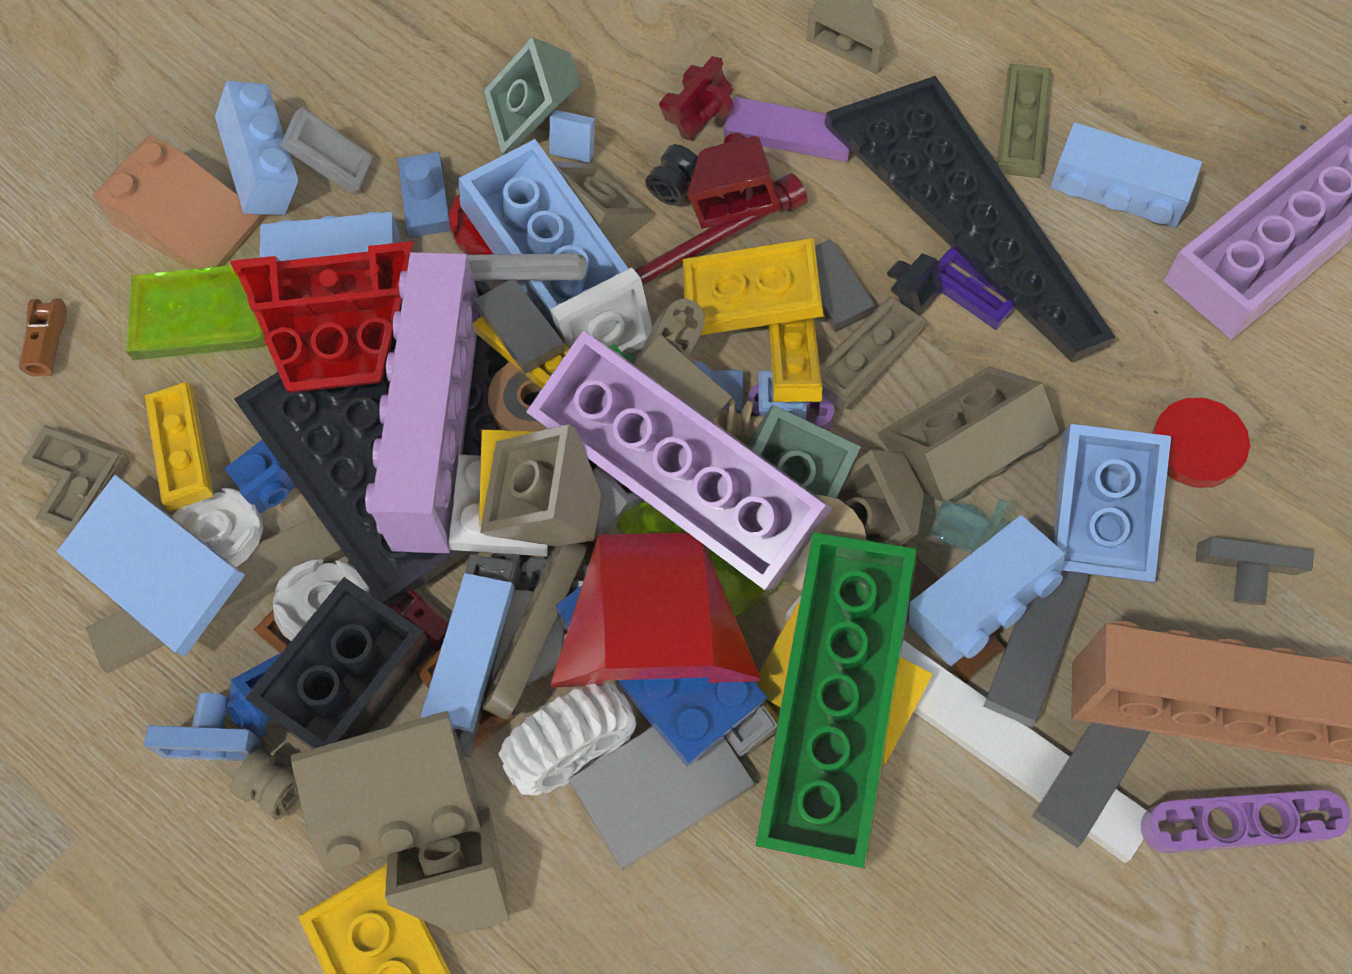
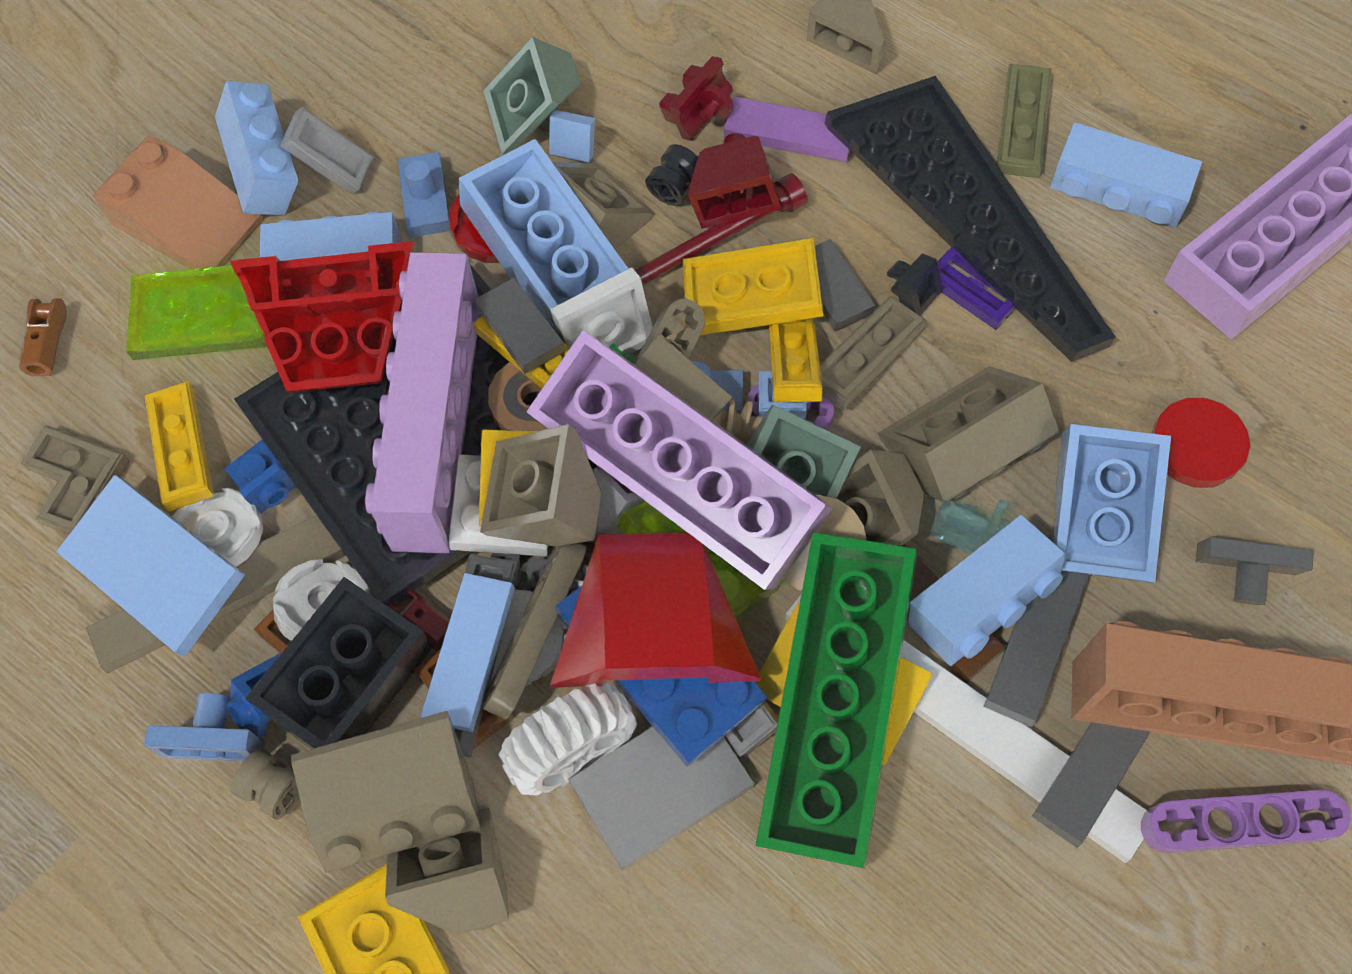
light grey axle [467,253,587,281] -> none

